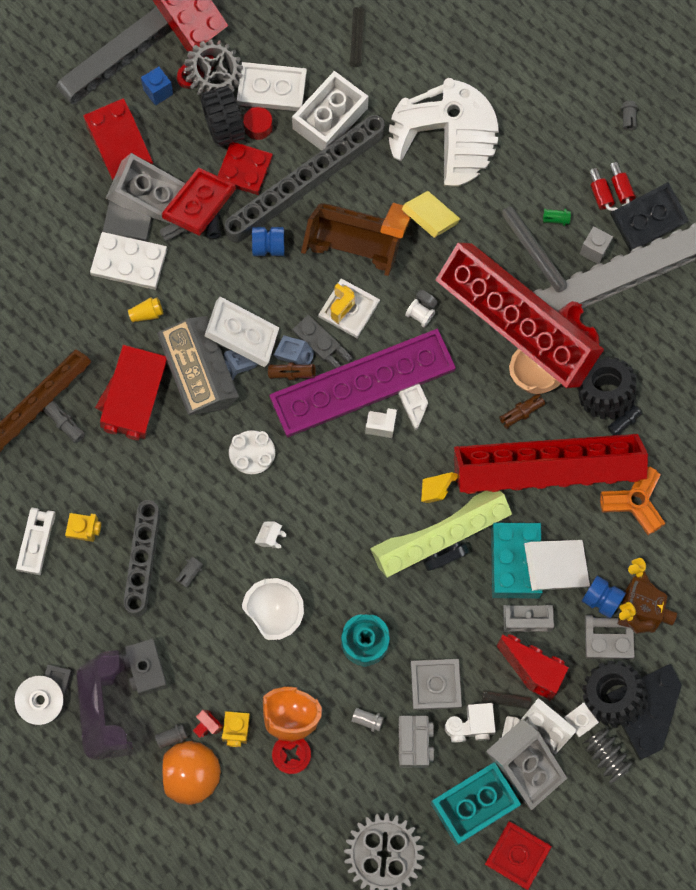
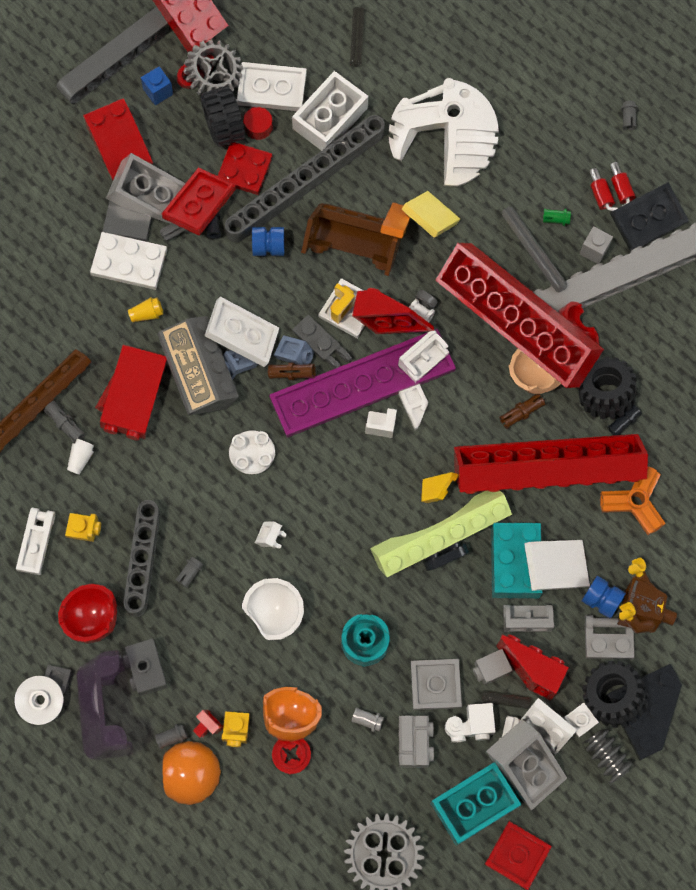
none -> red cylinder [58,584,117,644]
none -> white cone [67,439,94,475]
none -> red slope [352,288,434,334]
none -> white hinge [398,330,449,383]
none -> light grey brick [473,649,512,686]

